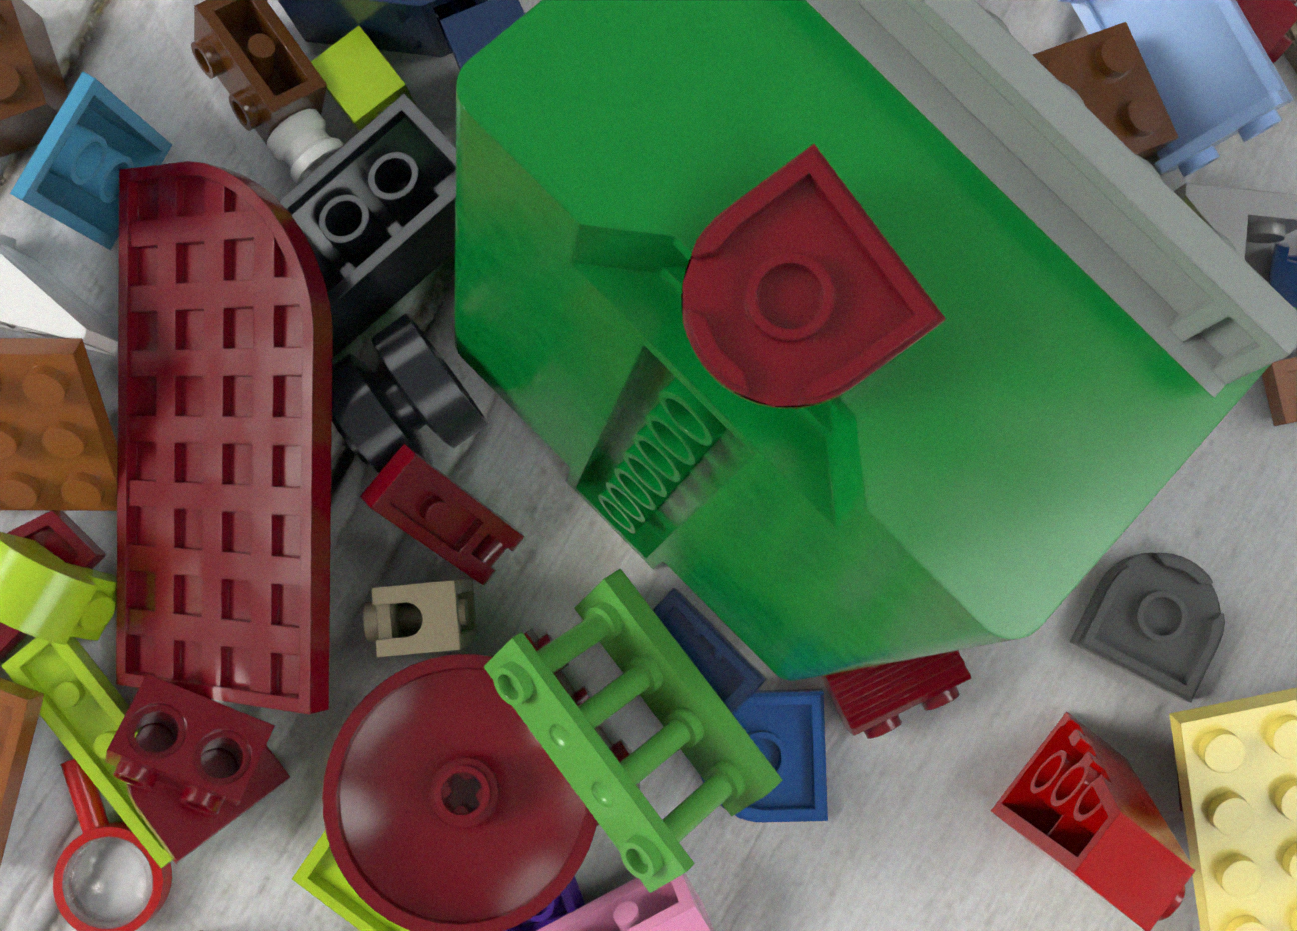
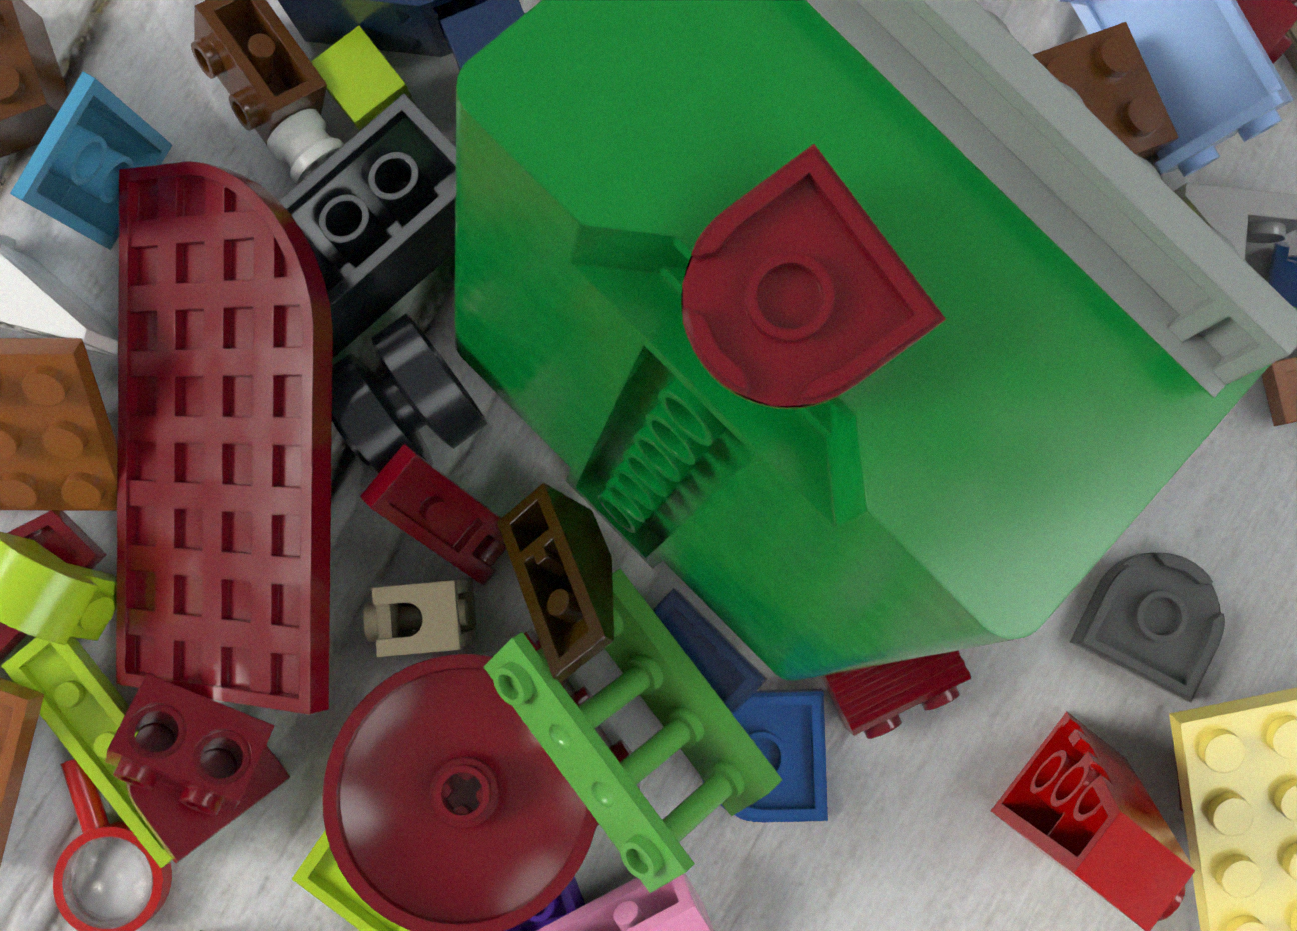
none -> dark brown slope [497,482,614,682]

